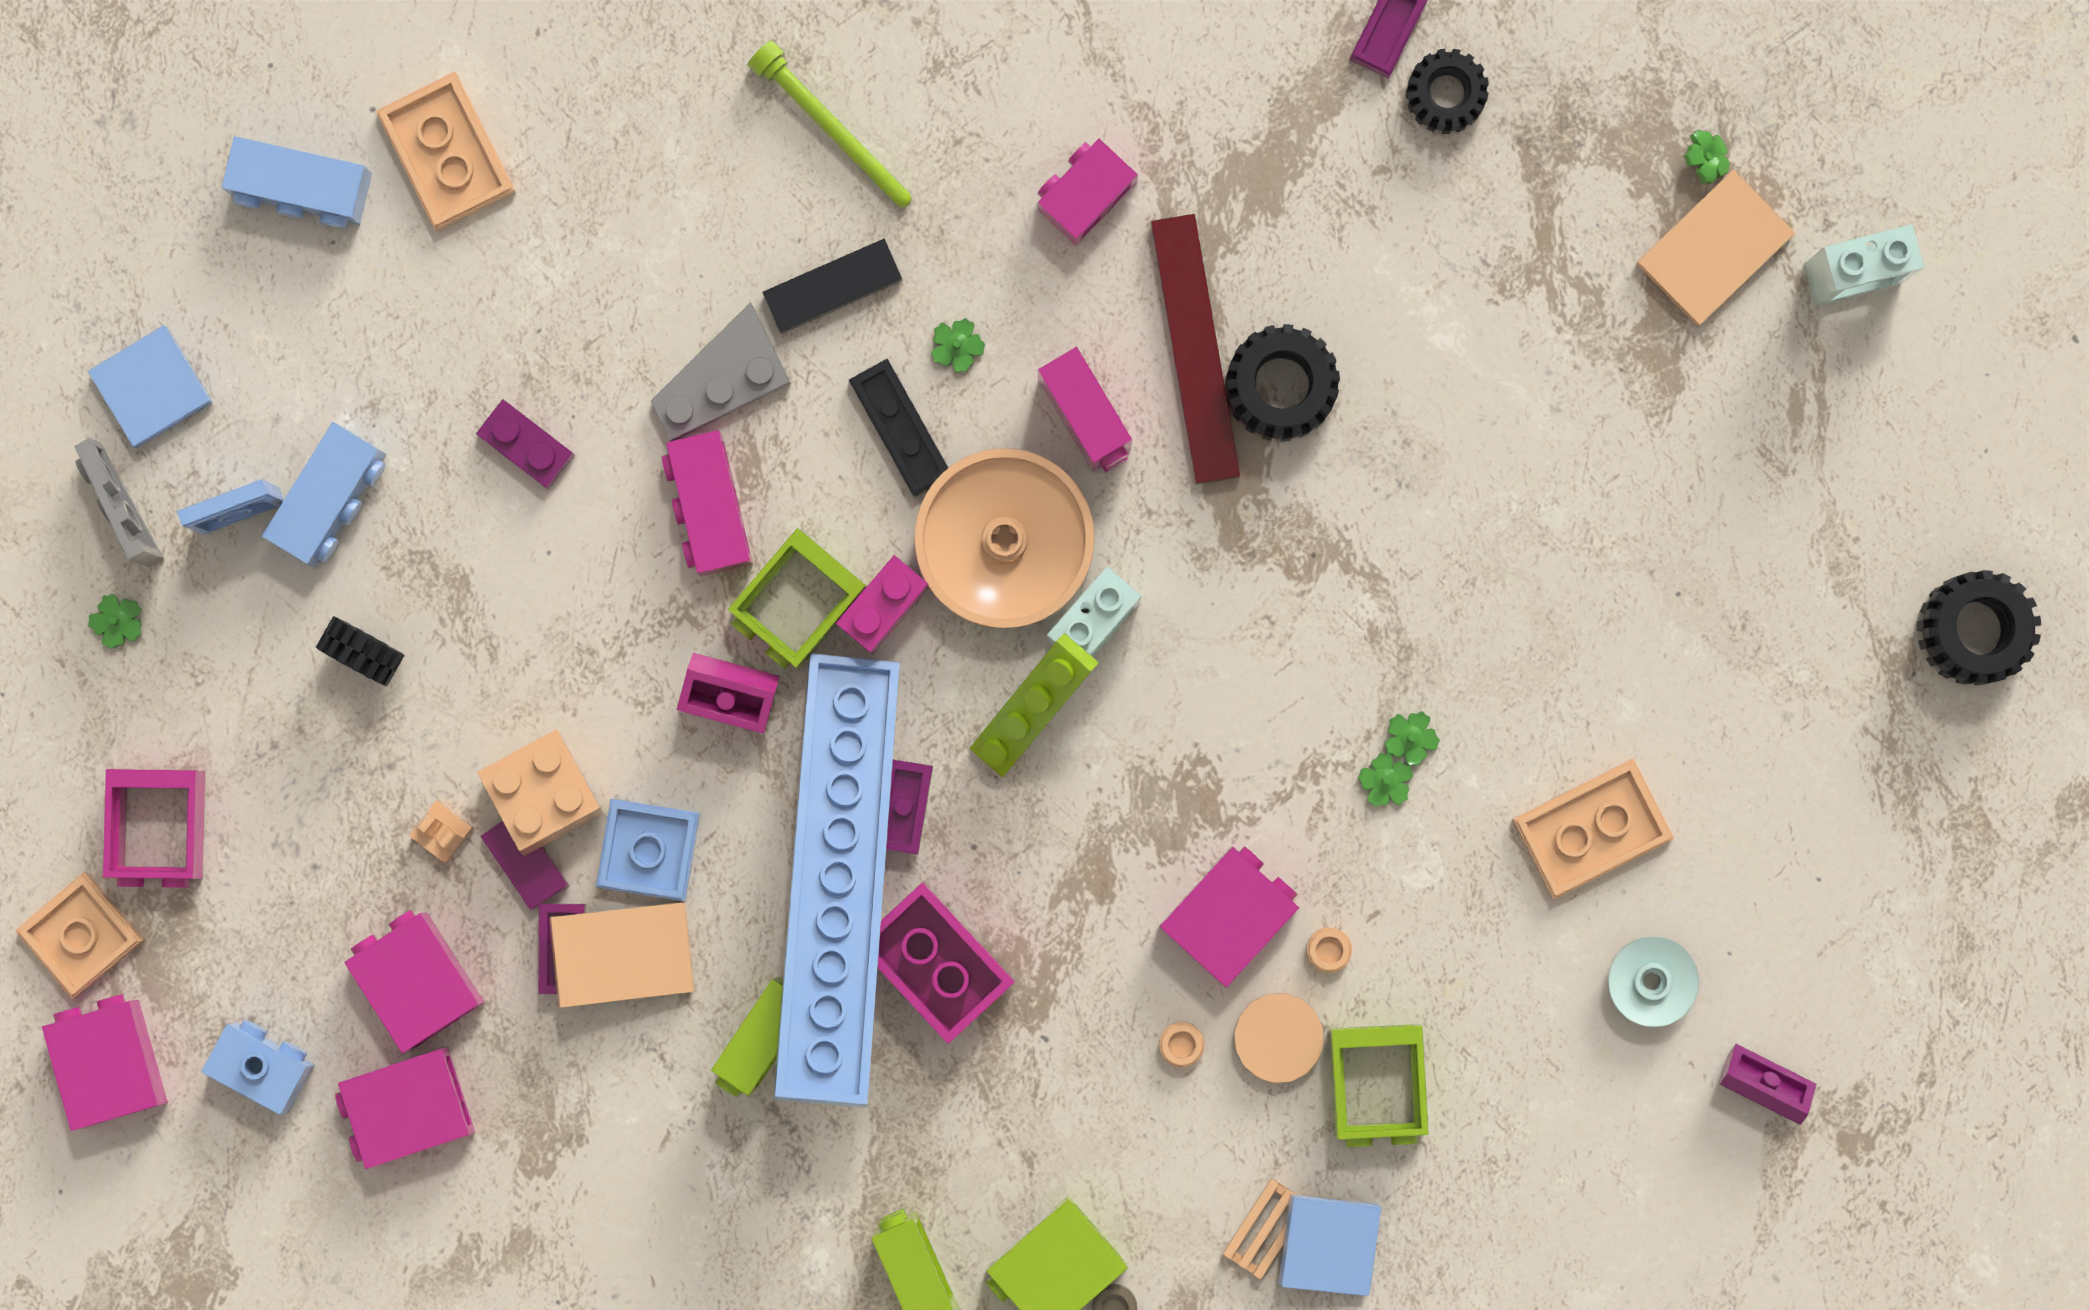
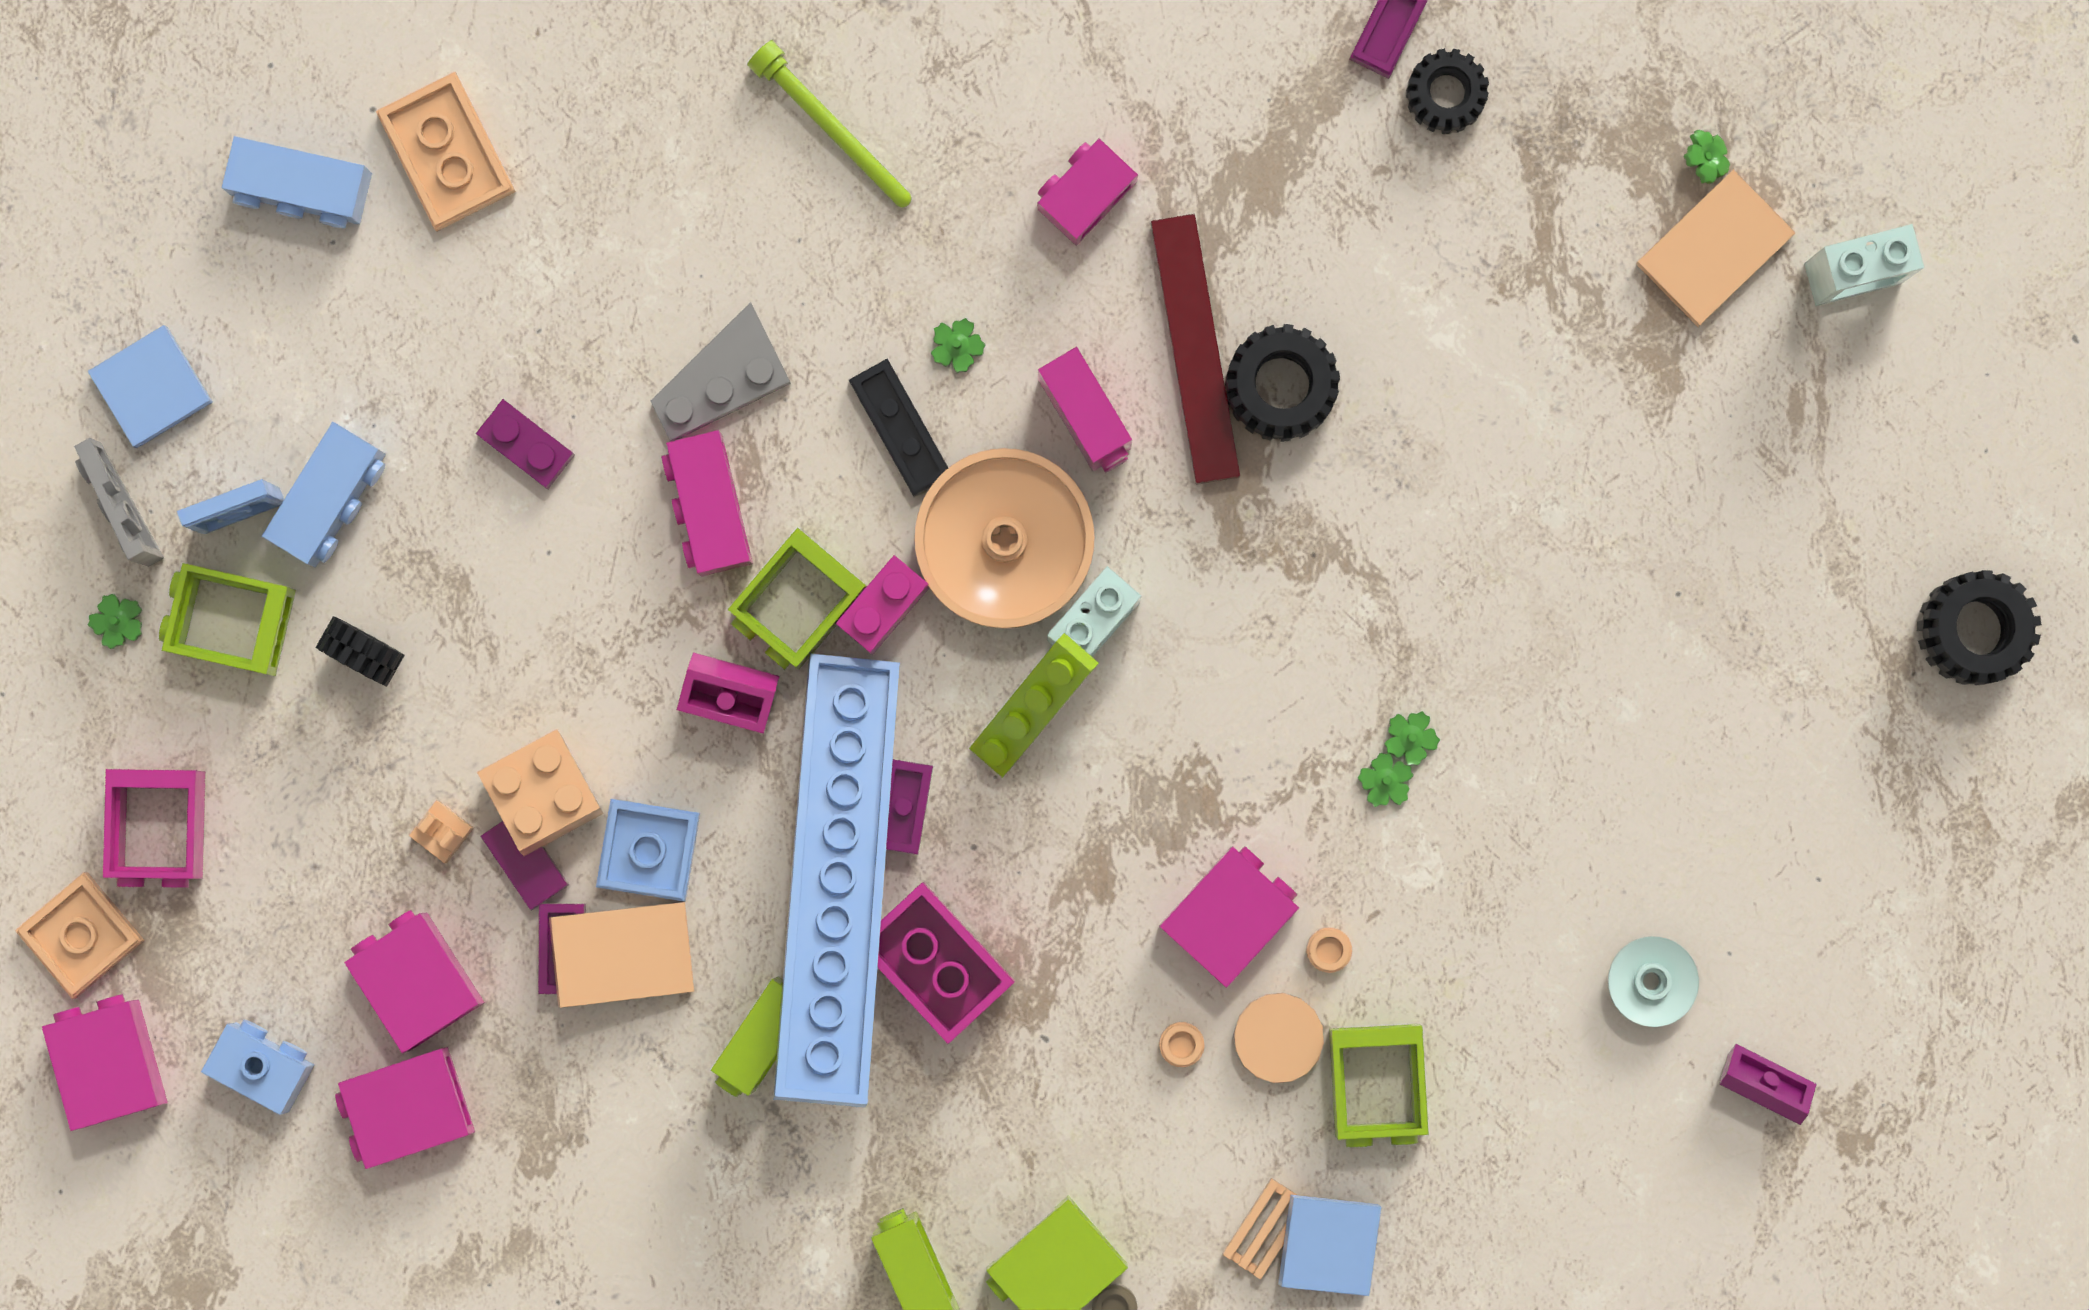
black tile [762,238,903,334] -> none
light nougat tile [1512,759,1674,899] -> none
none -> lime window [159,563,296,677]

